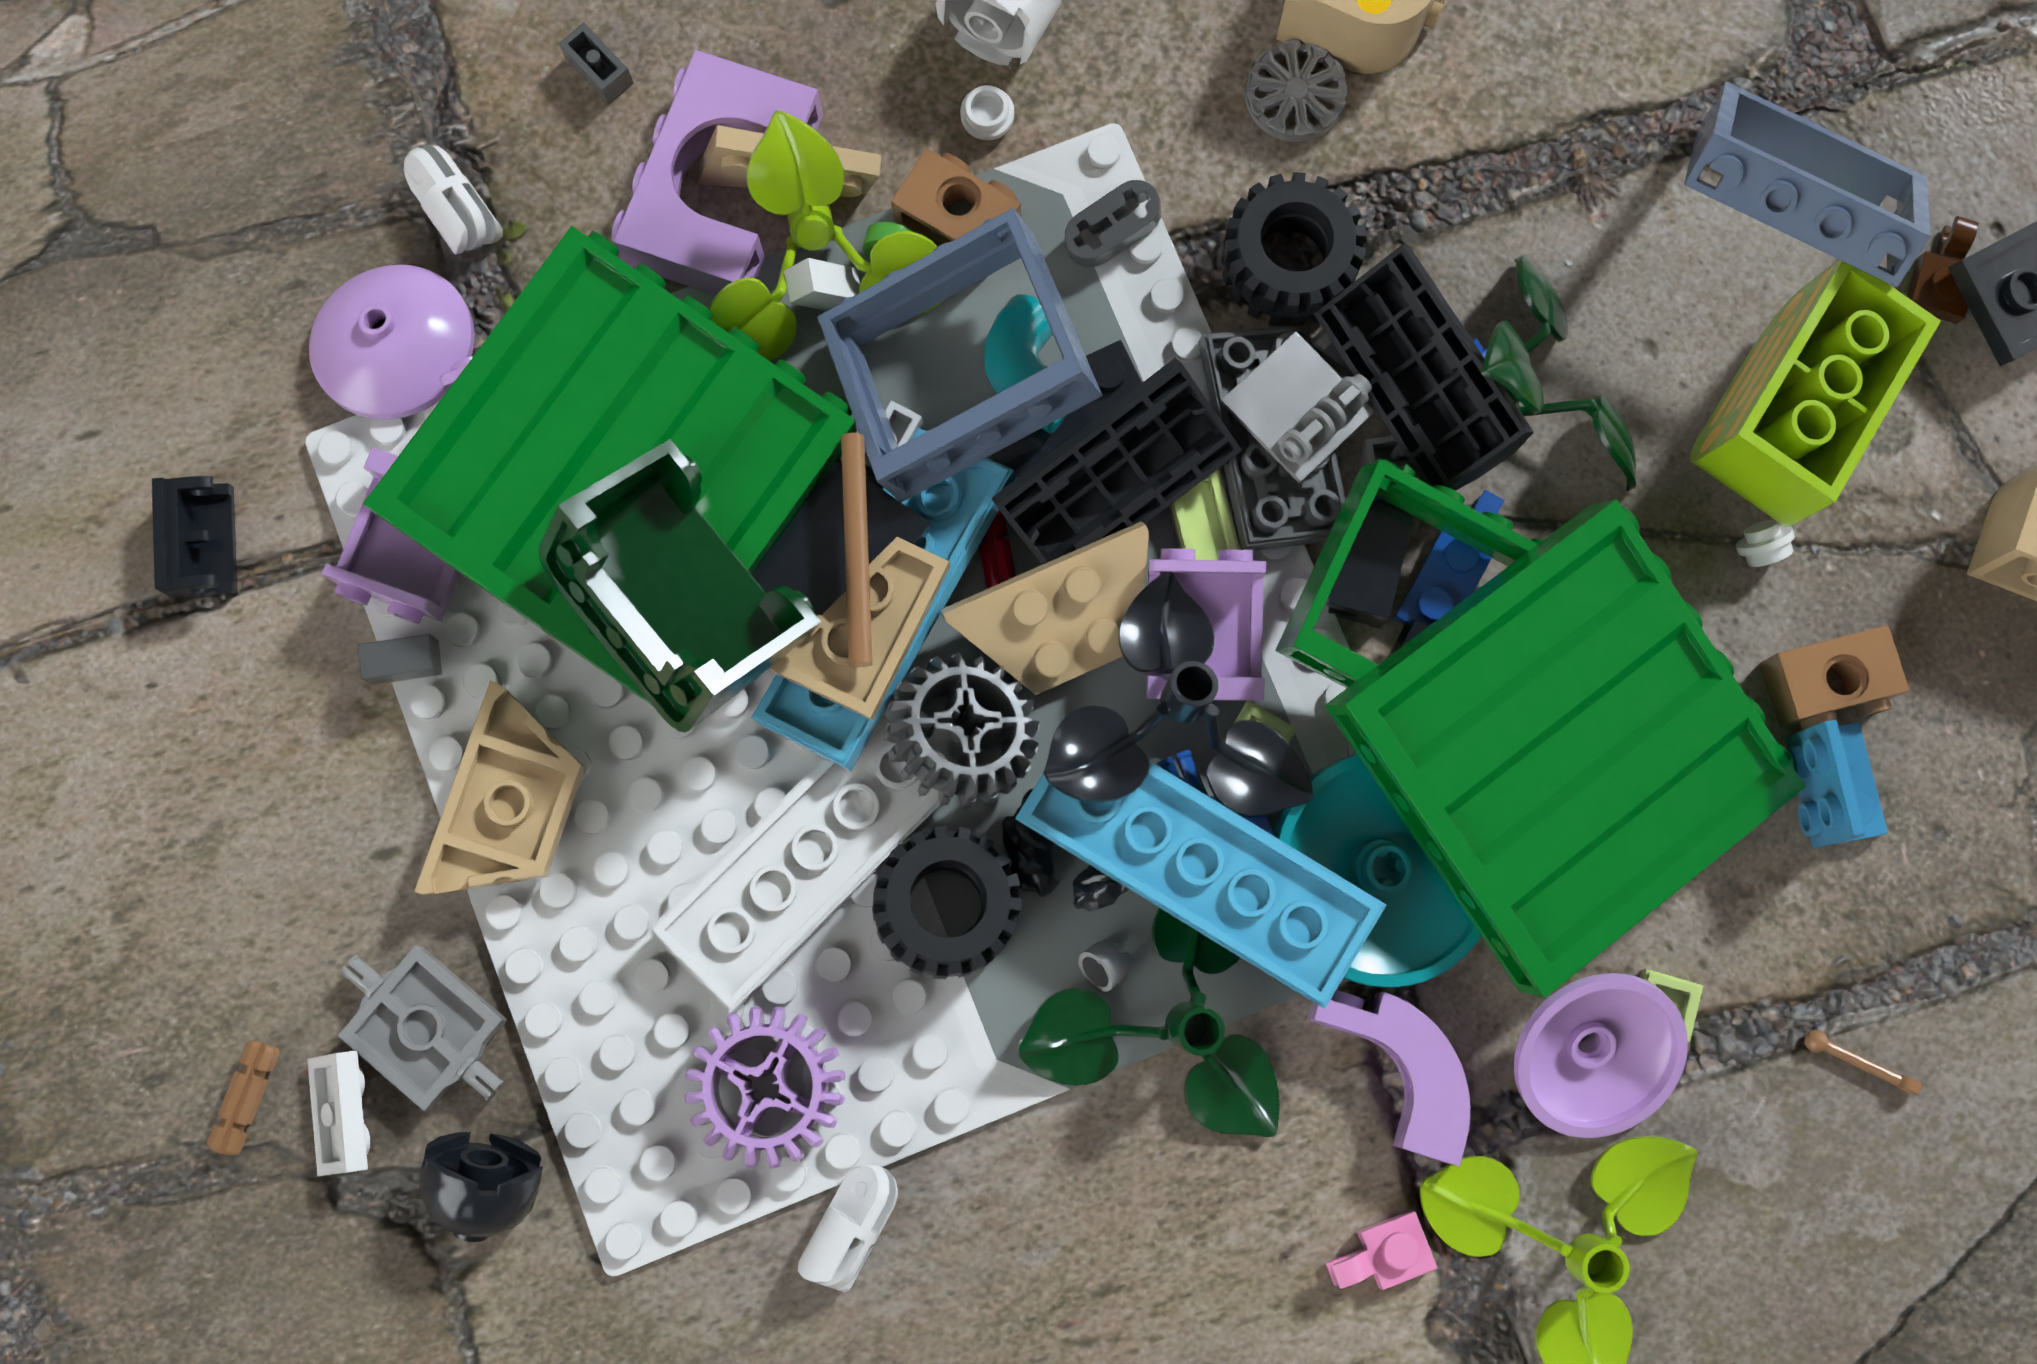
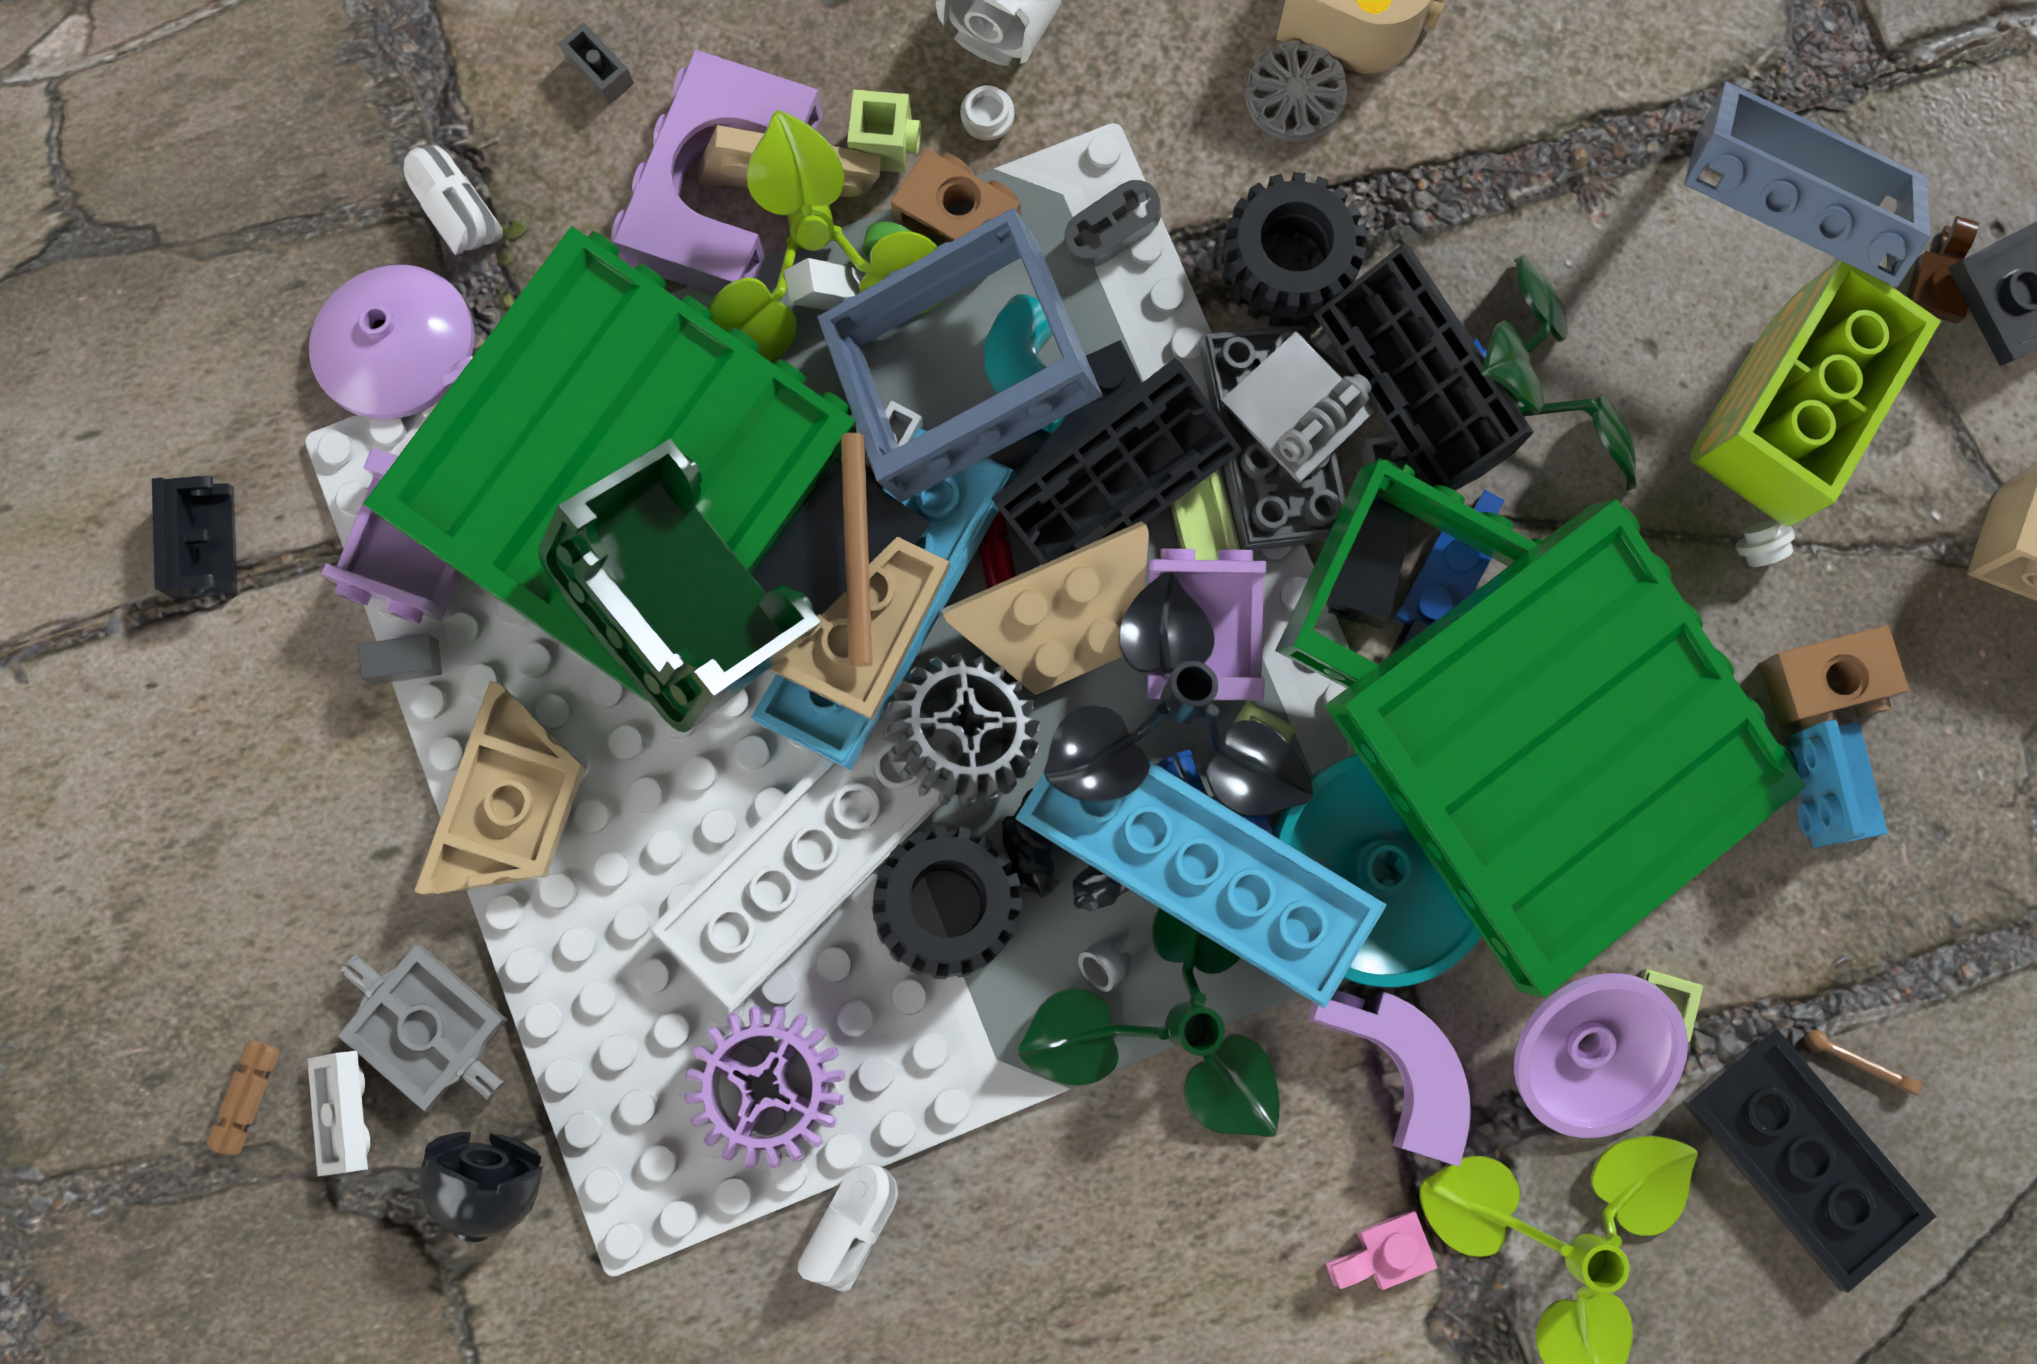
none -> yellowish green brick [847,89,921,173]
none -> black plate [1682,1028,1937,1293]

